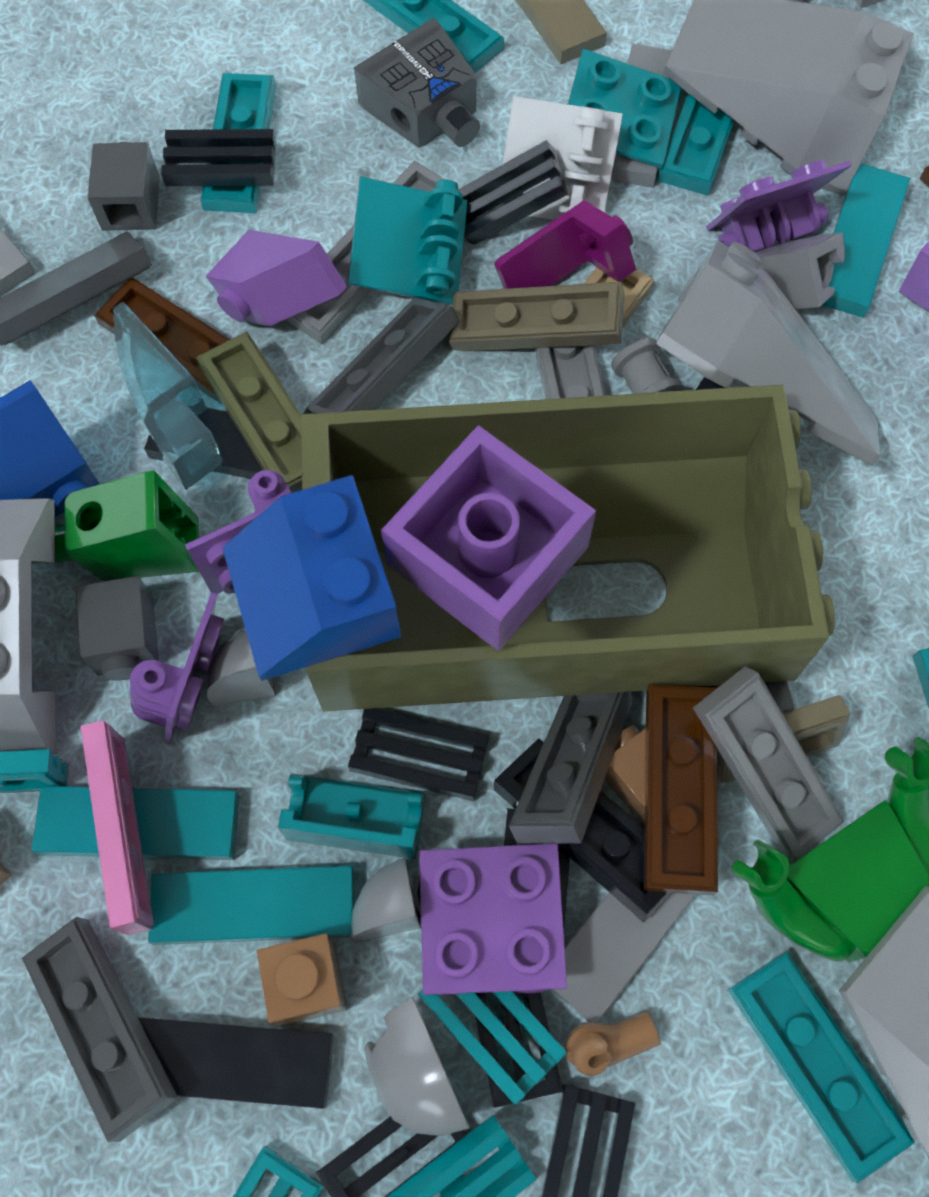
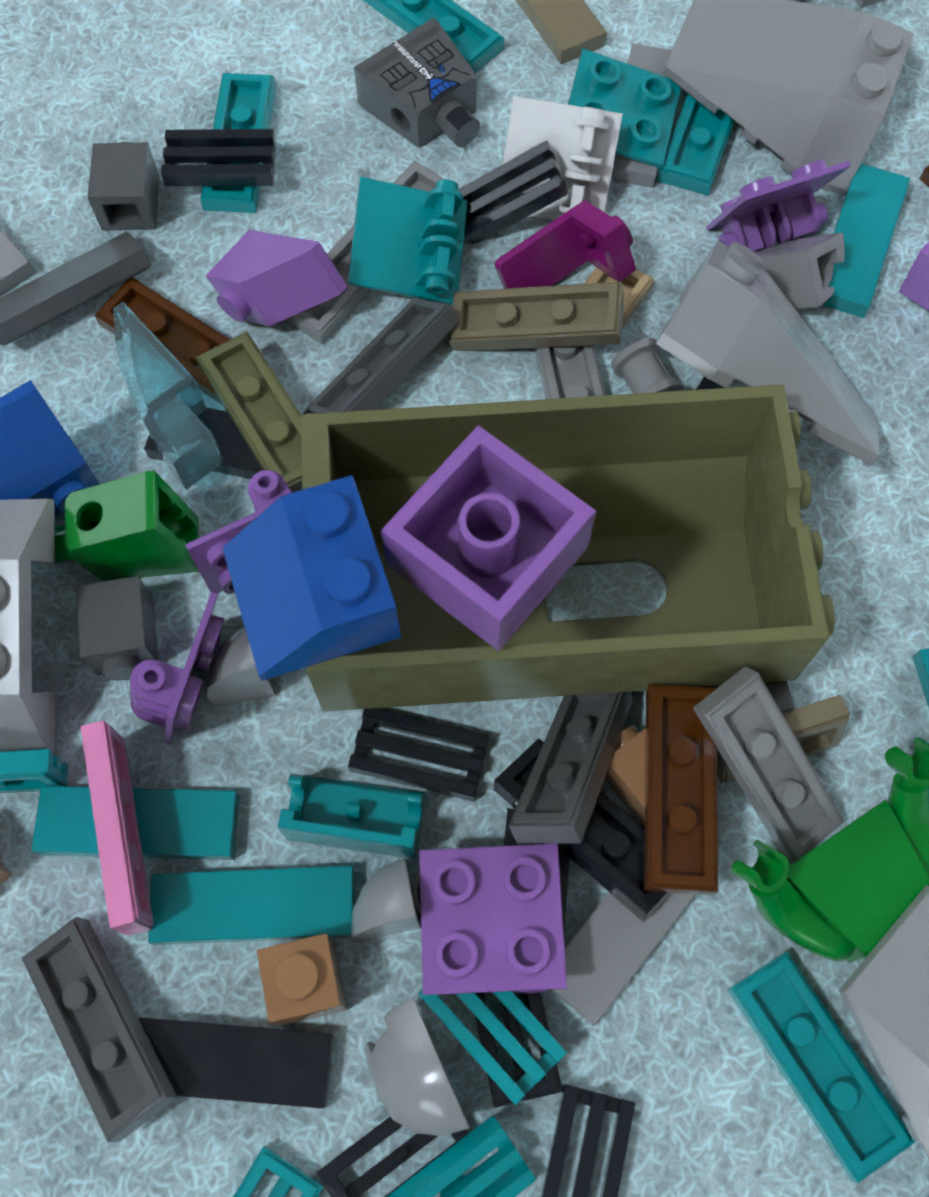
medium nougat arm [565,1011,661,1076] -> none

